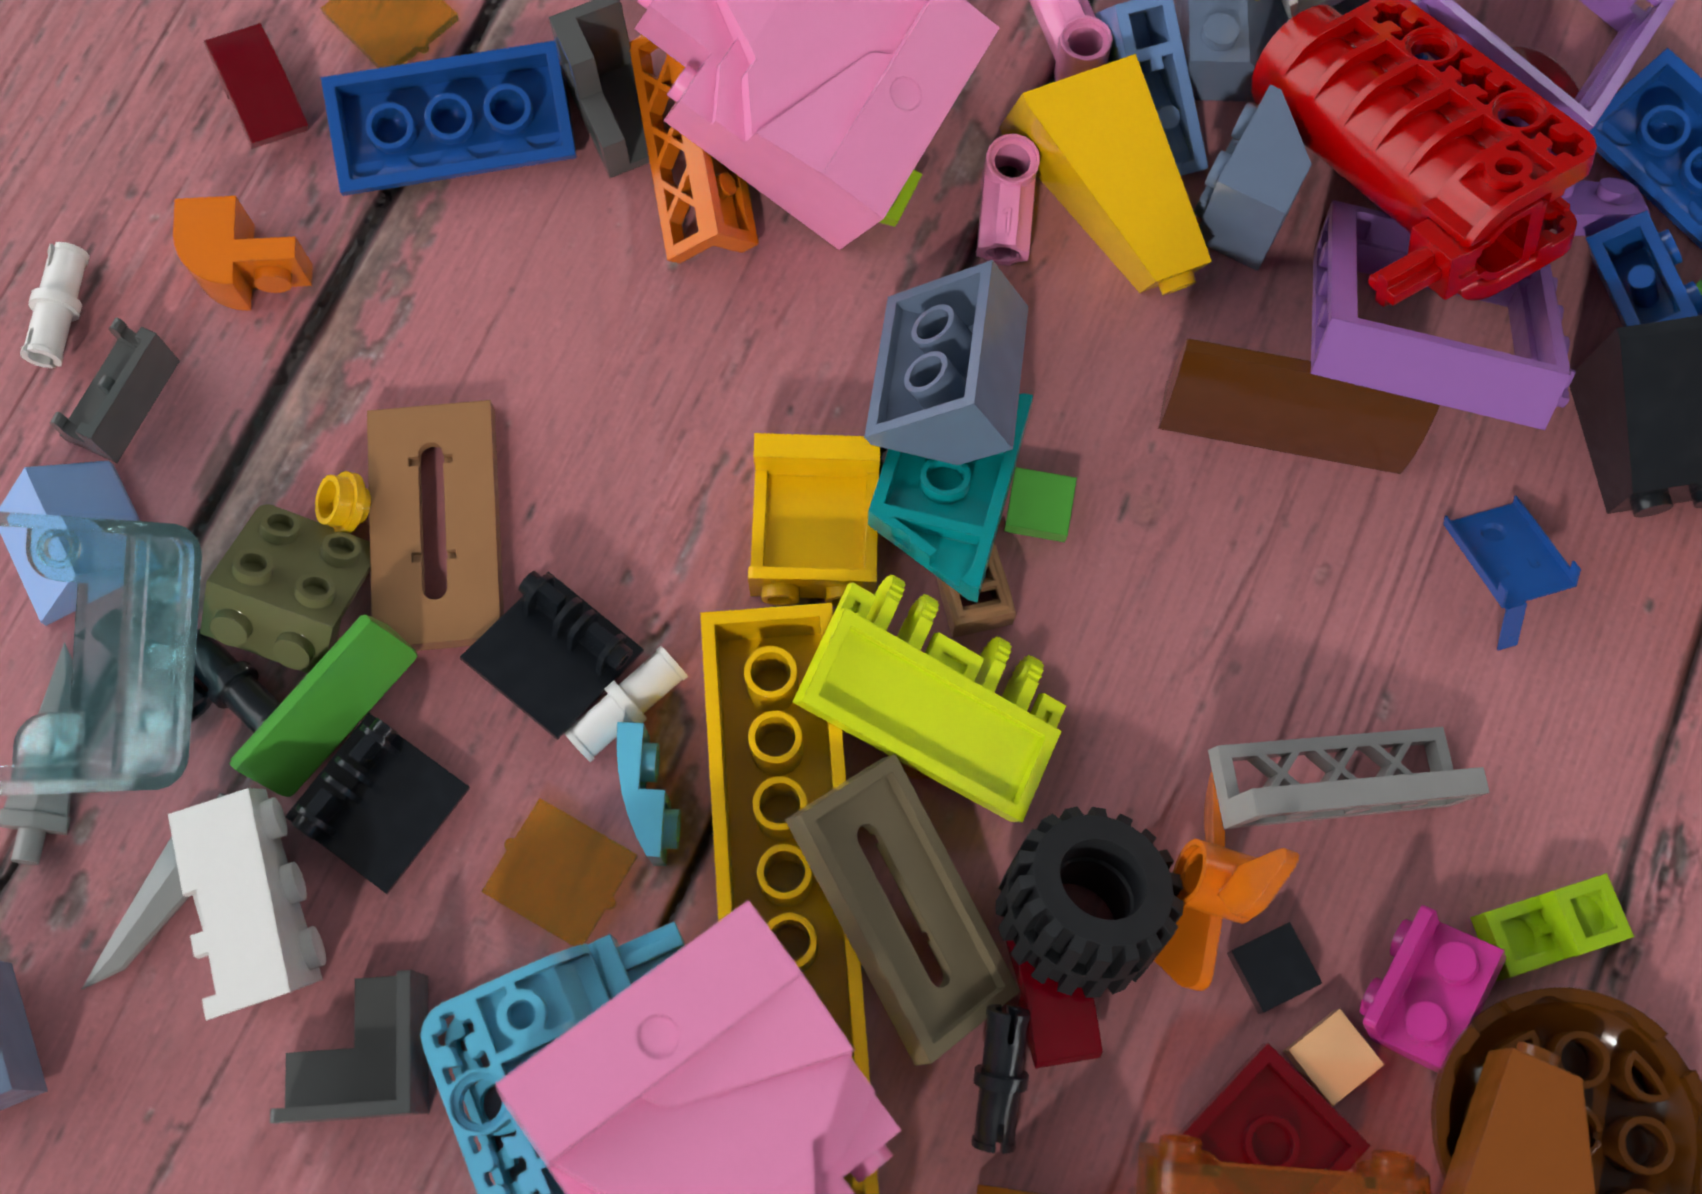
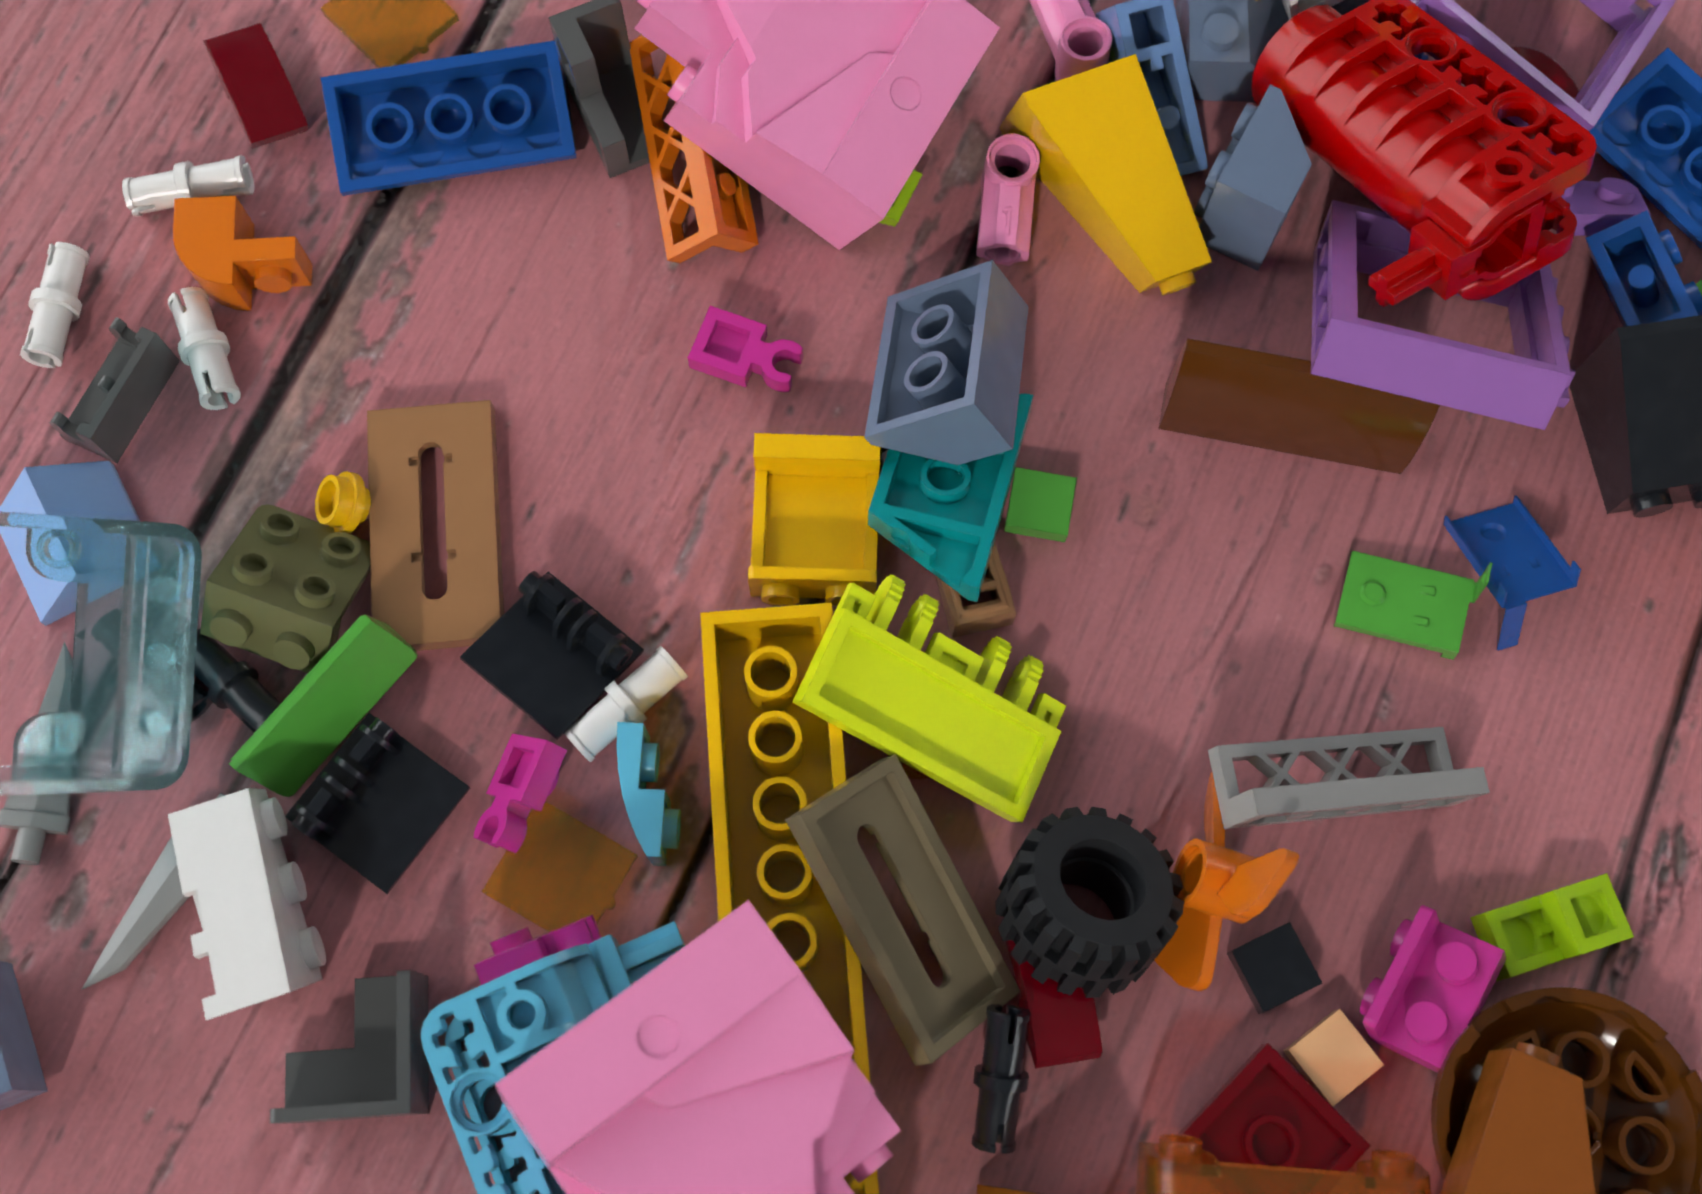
none -> white pin [122,155,254,217]
none -> white pin [168,287,241,410]
none -> dark pink plate [473,733,567,853]
none -> dark pink plate [474,914,602,985]
none -> dark pink plate [687,305,803,392]
none -> bright green piece [1334,551,1493,660]

